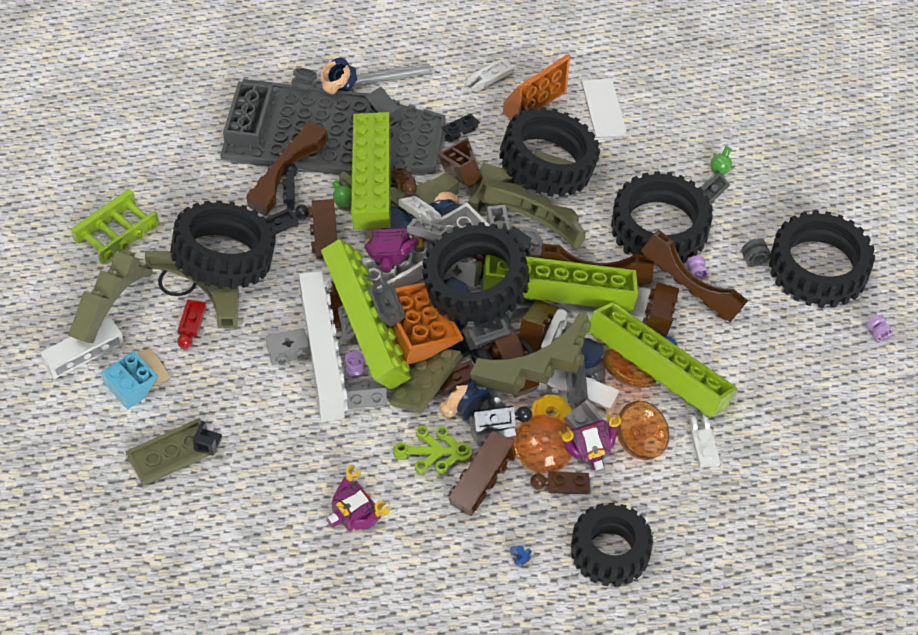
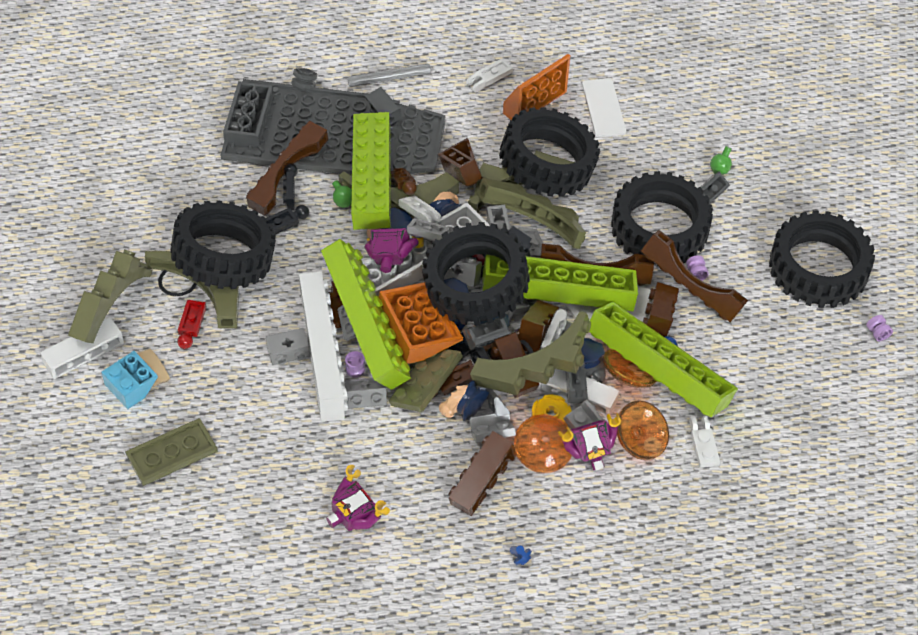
lime fence [71,189,160,264] -> none
black panel [193,421,222,456] -> none
reddish brown wedge [308,199,337,259] -> none
piece [320,57,357,95] -> none
dark grey hinge [368,281,406,327] -> none
lime plant [393,426,472,475] -> none
black hinge [441,113,480,142] -> none
plate [473,405,532,432] -> none
reddish brown plate [530,471,590,494] -> none
black tyre [570,503,653,587] -> none
dark grey wheel [741,238,771,267] -> none

